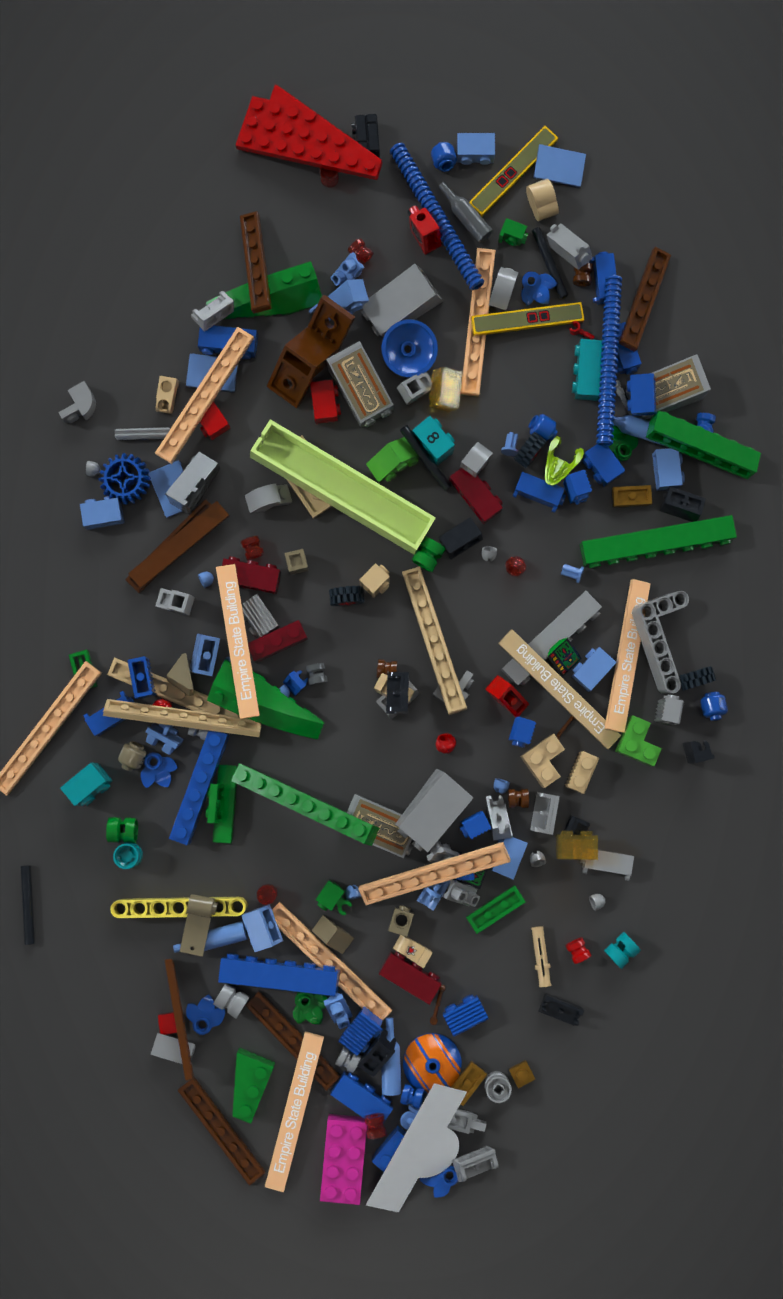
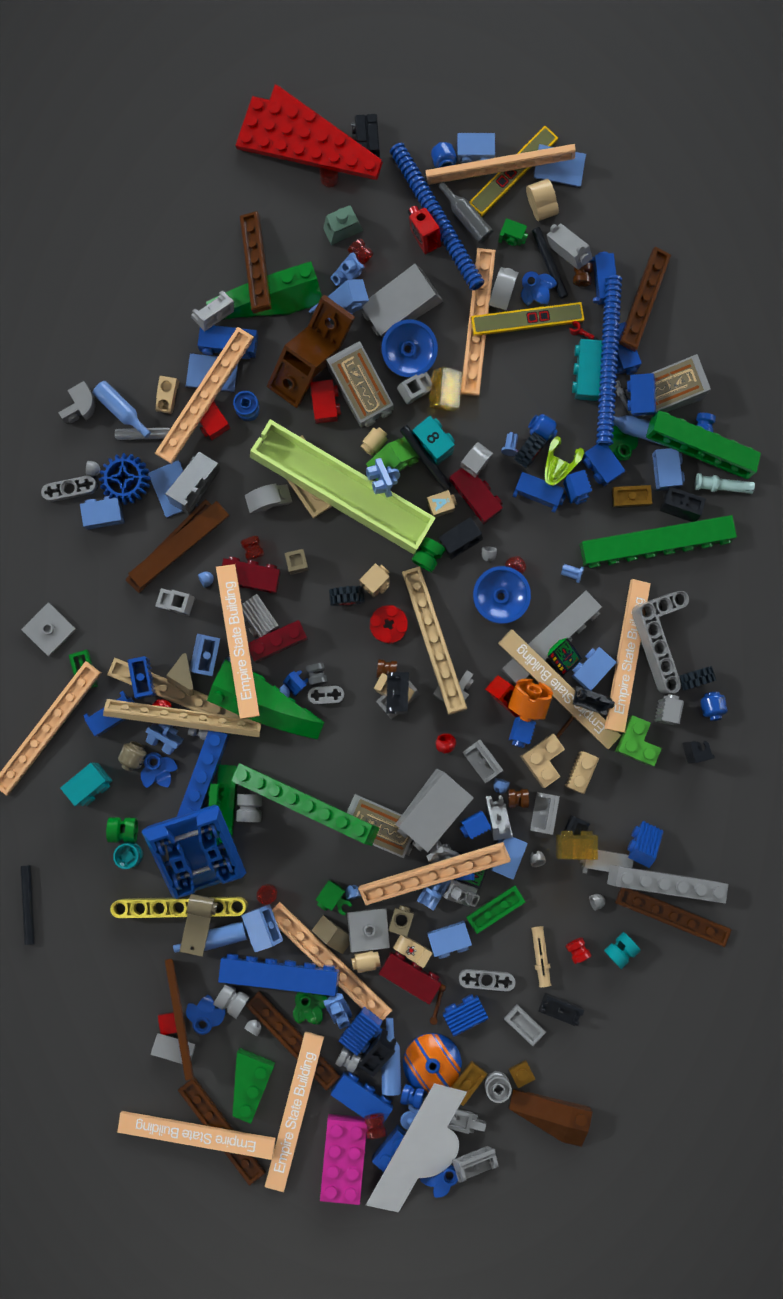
none -> light grey plate [21,602,77,657]
none -> light grey beam [41,476,98,502]
none -> medium blue piece [92,381,151,438]
none -> light nougat tile [117,1111,276,1160]
none -> blue piece [142,805,246,899]
none -> blue wheel [233,391,260,421]
none -> light grey wheel [236,794,263,822]
none -> light grey hinge [244,1019,261,1036]
none -> light grey beam [308,686,345,704]
none -> sand green torso [323,205,363,245]
none -> light grey plate [347,908,390,952]
none -> tan brick [351,950,381,973]
none -> tan brick [360,427,388,456]
none -> medium blue hips [366,458,400,498]
none -> red plate [370,605,408,644]
none -> light nougat tile [425,144,576,185]
none -> tan brick [427,490,457,518]
none -> medium blue brick [427,921,472,959]
none -> light grey beam [458,969,516,991]
none -> light grey hinge [462,739,503,783]
none -> blue dish [473,566,531,624]
none -> light grey tile [504,1004,546,1046]
none -> orange brick [508,679,553,722]
none -> reddish brown wedge [509,1089,593,1147]
none -> black hinge [573,686,615,716]
none -> light grey brick [607,864,728,904]
none -> reddish brown tile [615,887,732,947]
none -> blue brick [627,821,664,868]
none -> light aqua pin [695,473,755,494]

